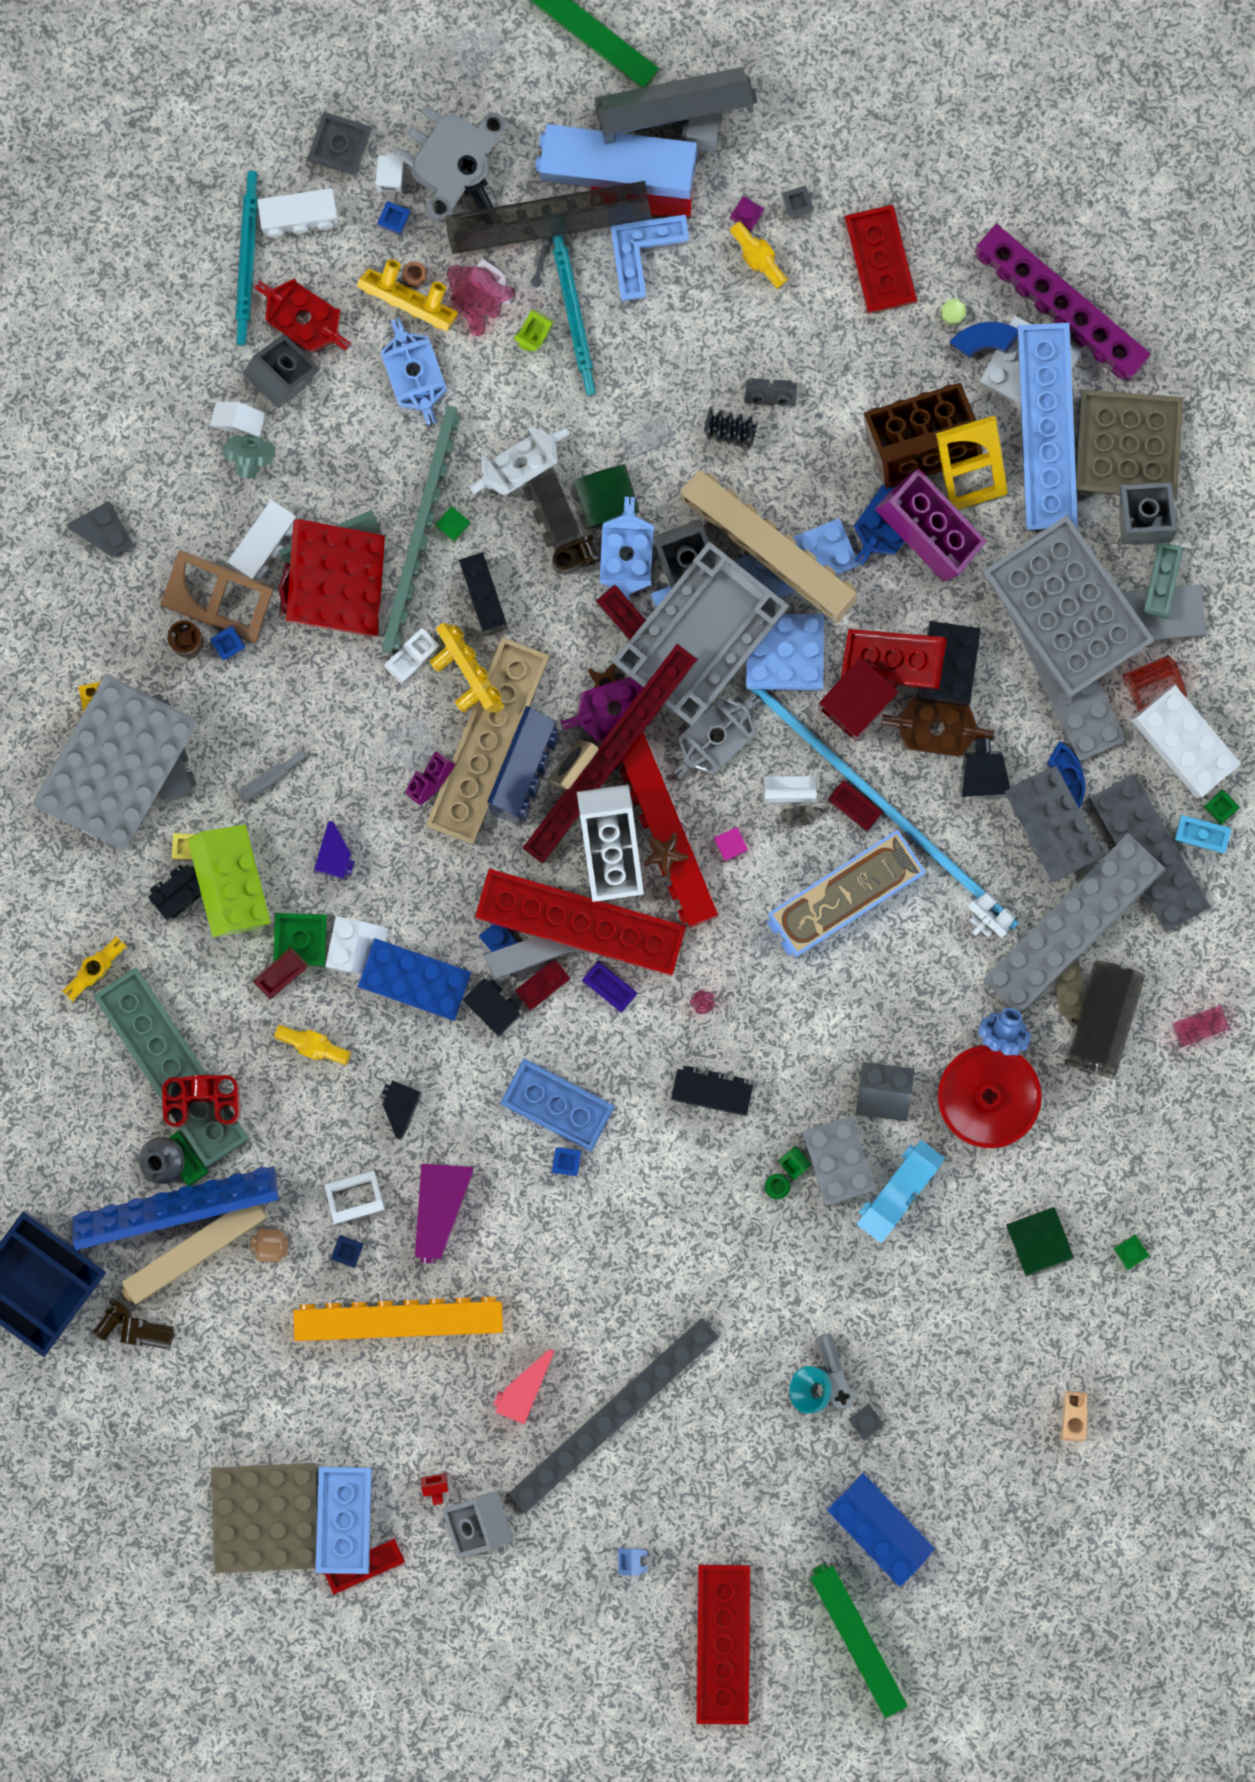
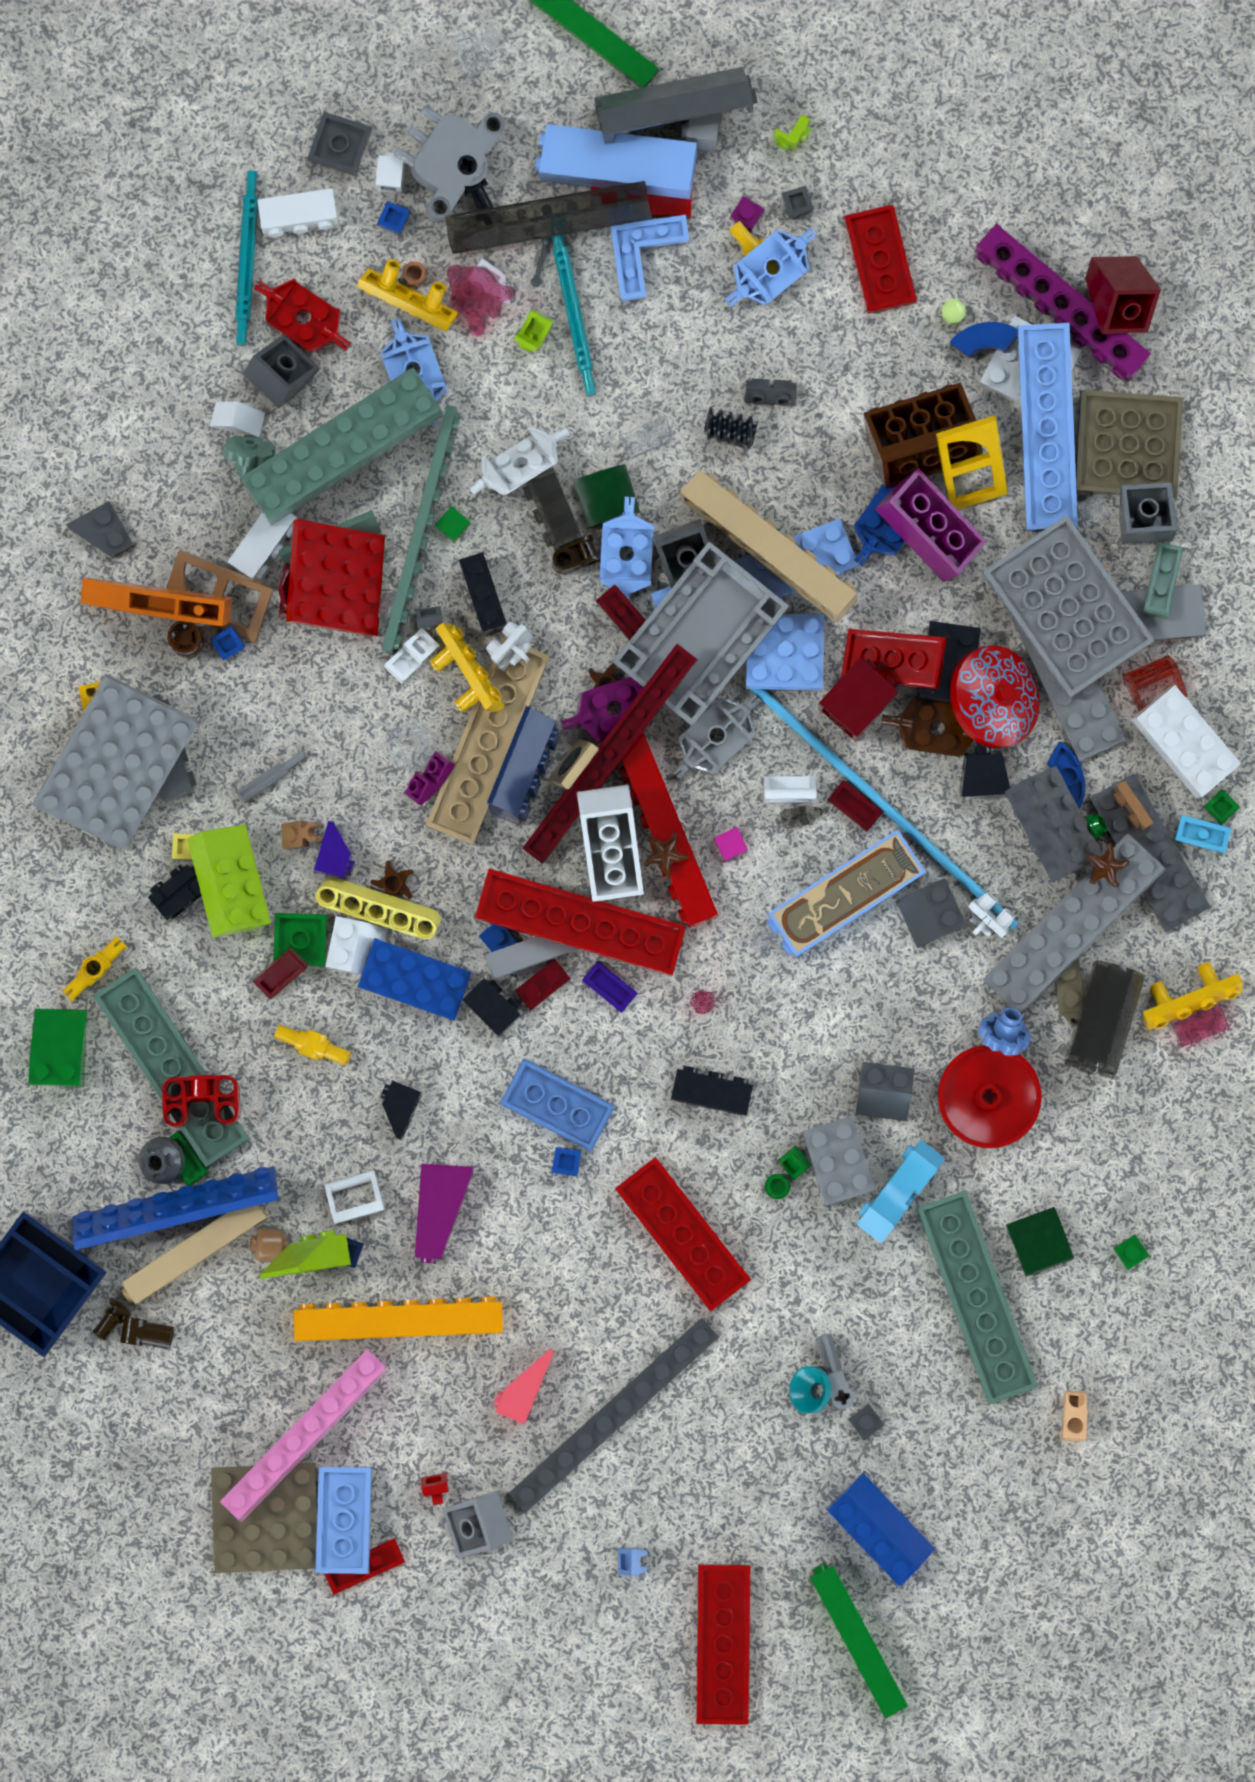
none -> green slope [28,1009,87,1087]
none -> orange slope [81,577,232,626]
none -> bright pink brick [220,1349,388,1522]
none -> sand green brick [241,367,442,526]
none -> lime slope [259,1230,351,1279]
none -> medium nougat plate [281,821,323,850]
none -> light yellow beam [315,877,441,939]
none -> reddish brown animal [370,860,414,899]
none -> dark grey plate [415,606,443,629]
none -> white hips [486,622,534,671]
none -> red plate [615,1157,751,1312]
none -> light blue plate [725,228,817,307]
none -> lime bracket [773,114,812,151]
none -> dark grey slope [896,878,966,948]
none -> sand green plate [916,1190,1038,1405]
none -> red dish [950,645,1040,748]
none -> dark red slope [1085,256,1161,334]
none -> reddish brown animal [1085,843,1129,888]
none -> green plate [1086,814,1108,839]
none -> medium nougat plate [1113,780,1154,831]
none -> yellow plate [1143,962,1243,1031]

